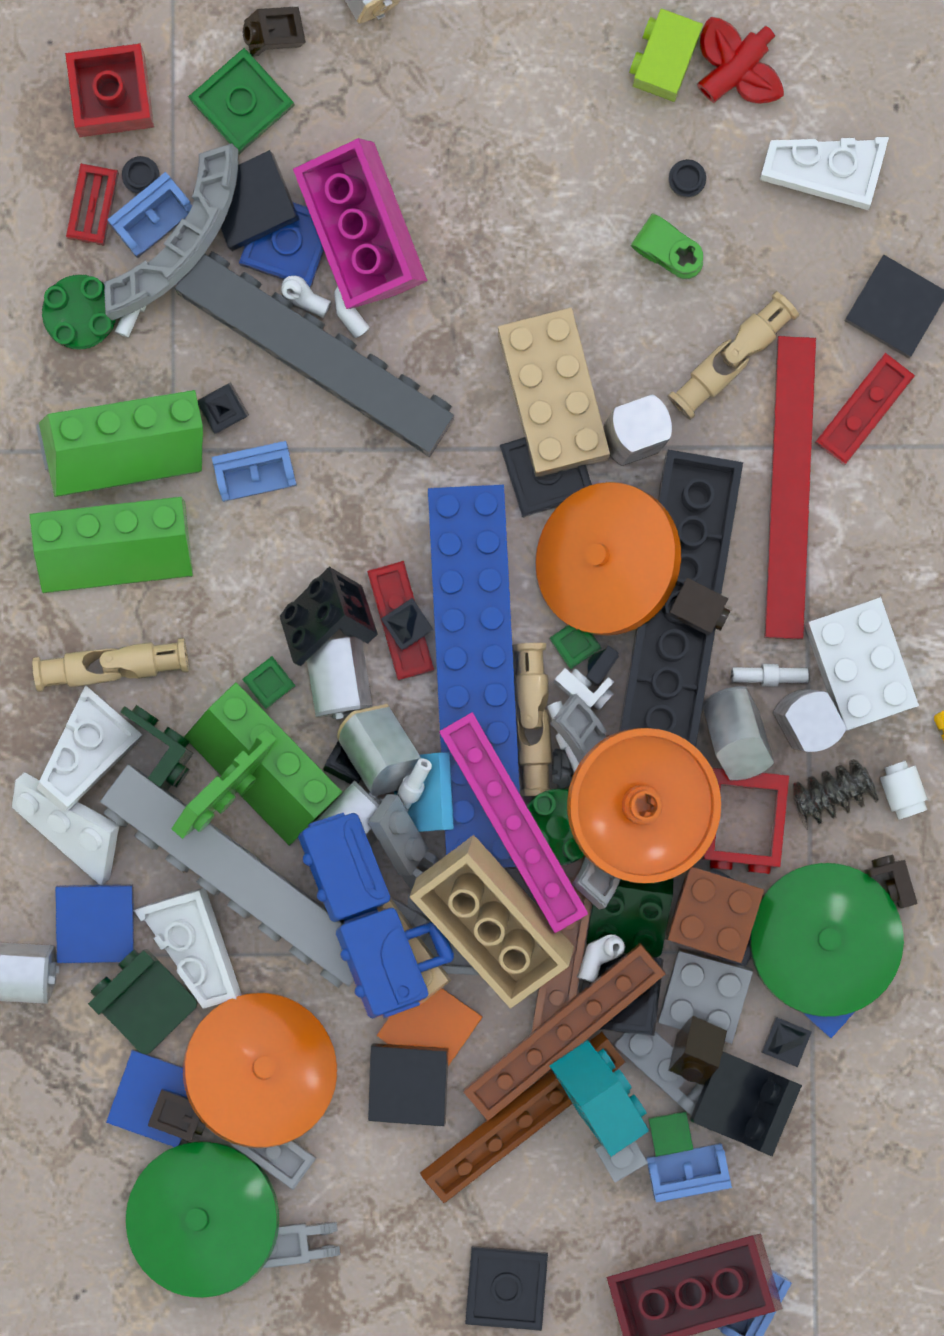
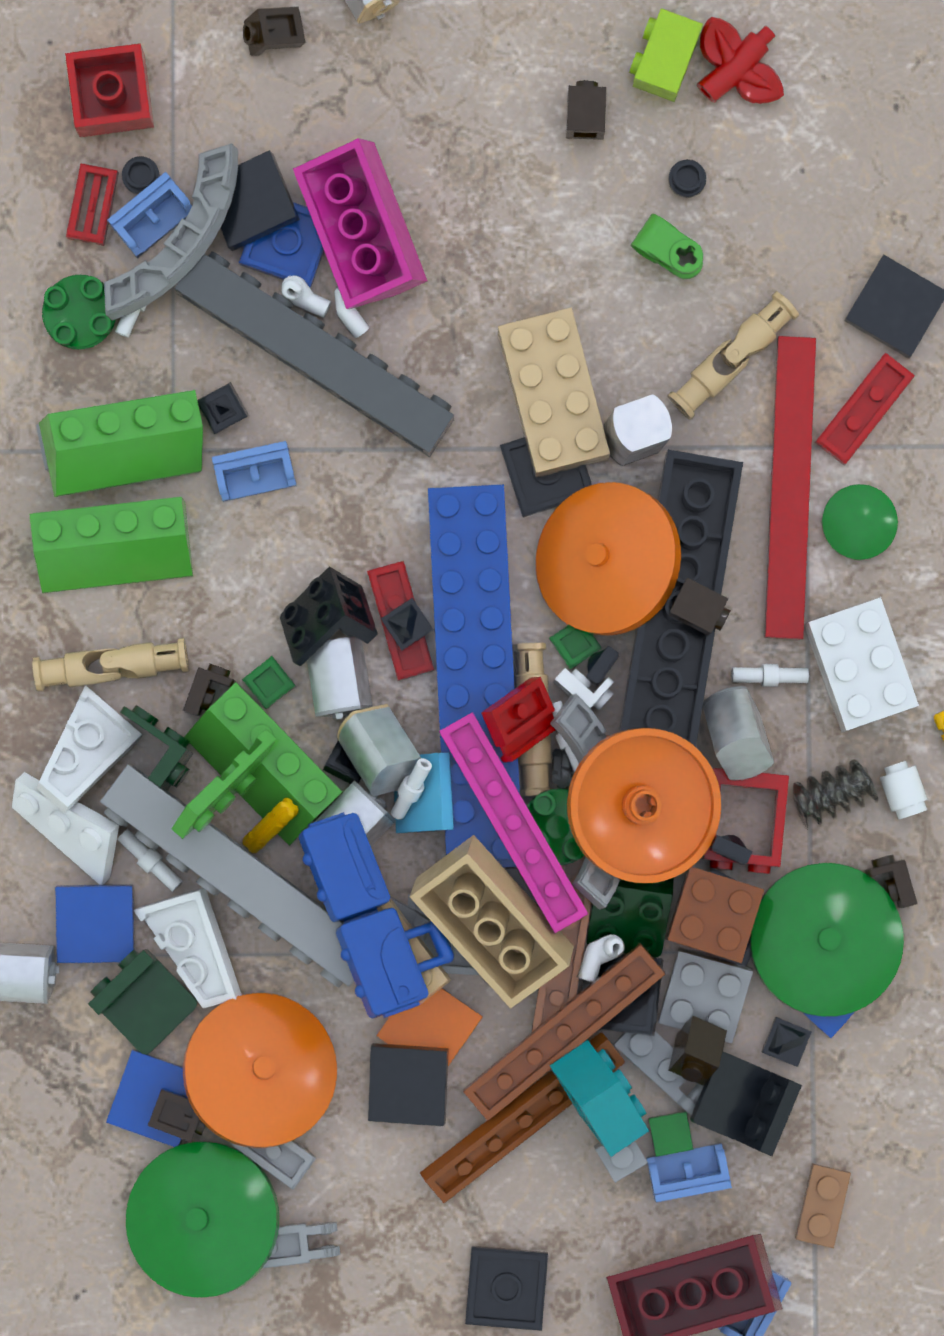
green tile [188,48,295,155] -> none
light grey hinge [368,794,439,890] -> none
white wing [760,137,889,210] -> none
flat silver piece [773,689,847,752] -> none
none -> white bar [117,829,183,892]
none -> dark brown bracket [183,663,236,717]
none -> yellow axle [242,798,299,853]
none -> red plate [481,676,555,762]
none -> dark brown brick [566,80,606,140]
none -> black tile [709,835,753,865]
none -> medium nougat plate [795,1163,851,1249]
none -> green dish [821,484,898,561]

